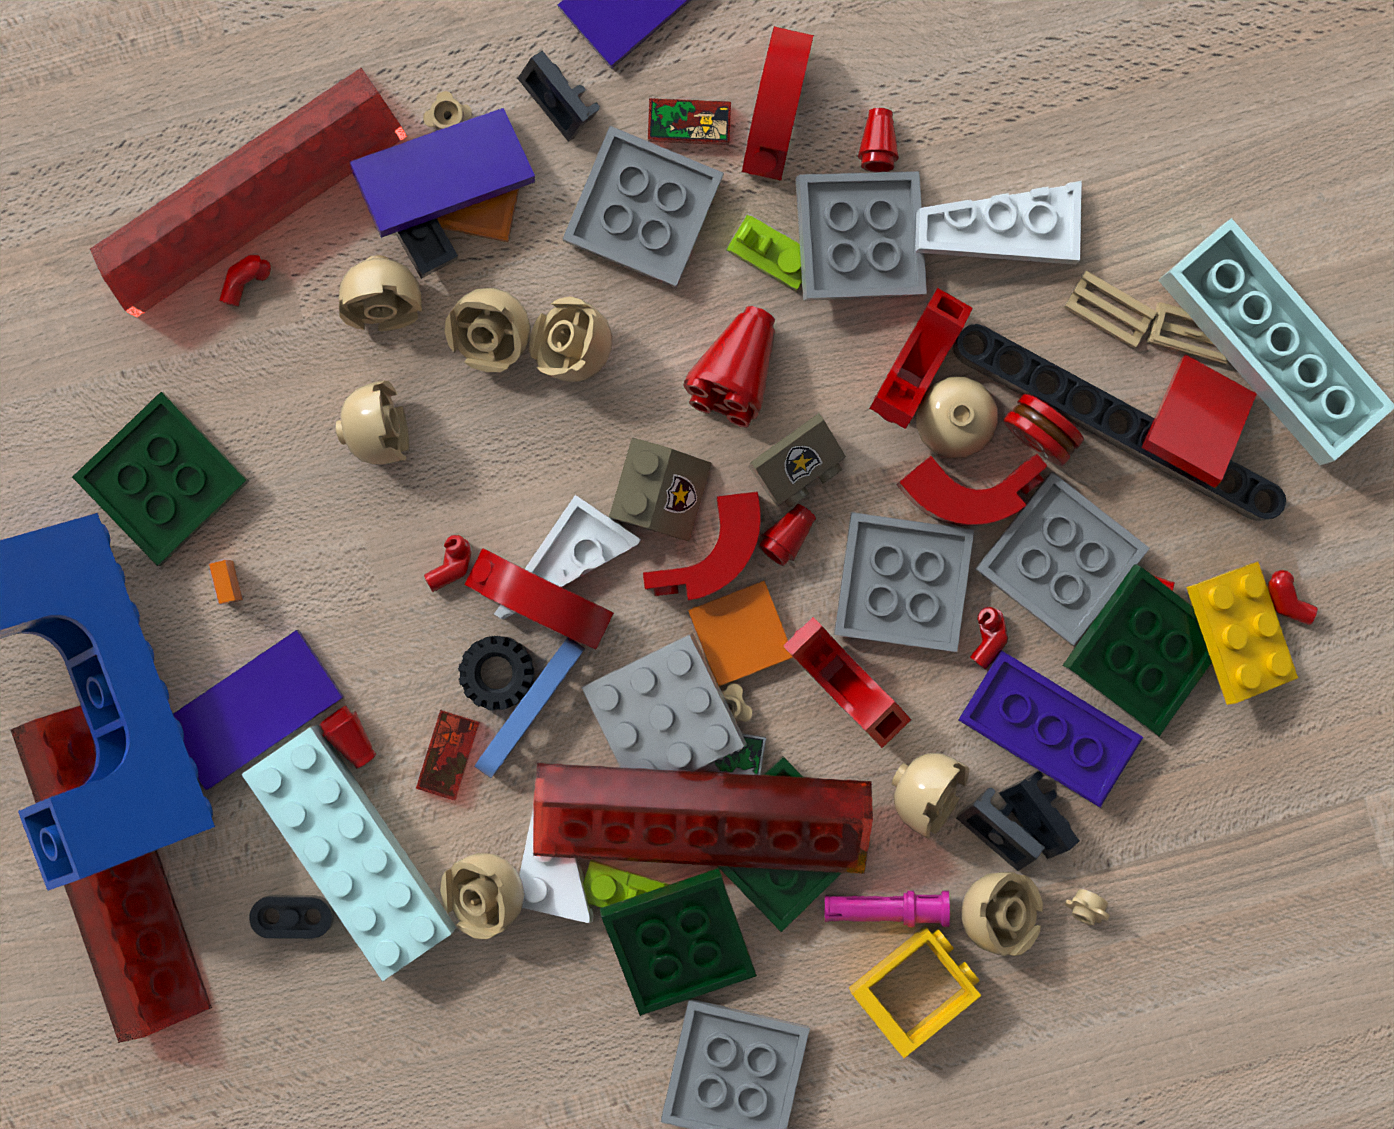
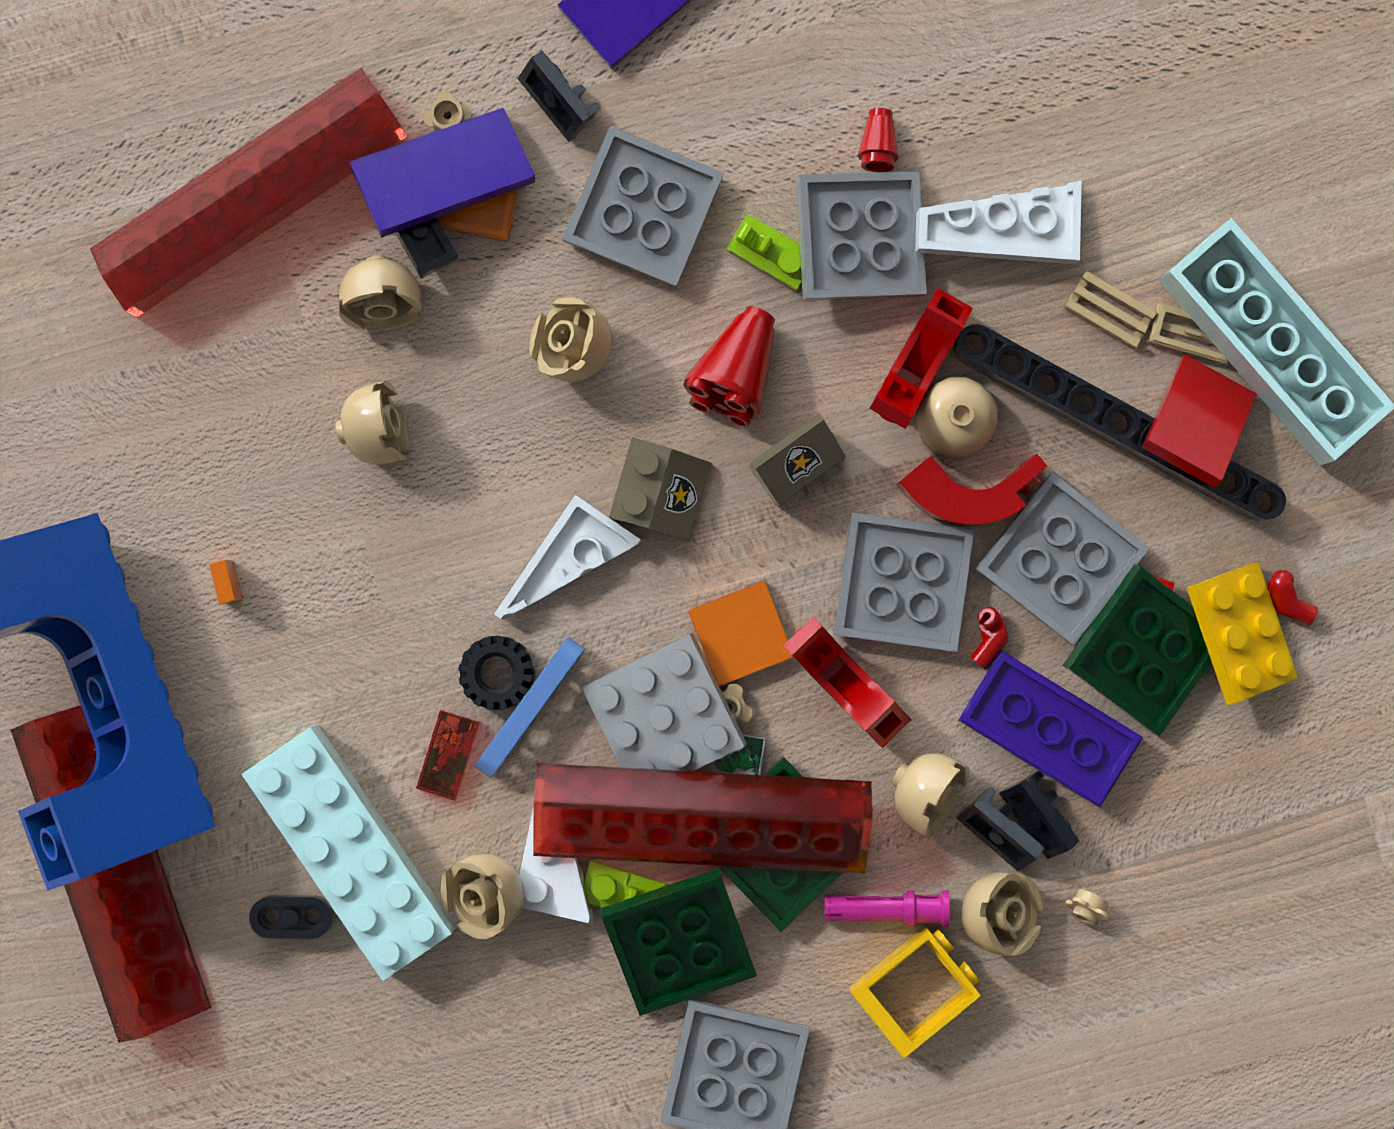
dark green plate [72,392,249,566] -> none
dark purple tile [173,630,344,790] -> none
red arm [219,255,271,307] -> none
red cone [319,706,377,769] -> none
red arm [424,535,472,592] -> none
tan cylinder [444,288,530,373] -> none
red arch [464,548,614,650] -> none
red arch [643,491,761,601] -> none
tile [648,98,731,145] -> none
red arch [741,26,814,181] -> none
red cone [759,504,816,566] -> none
red head [1004,394,1084,466] -> none

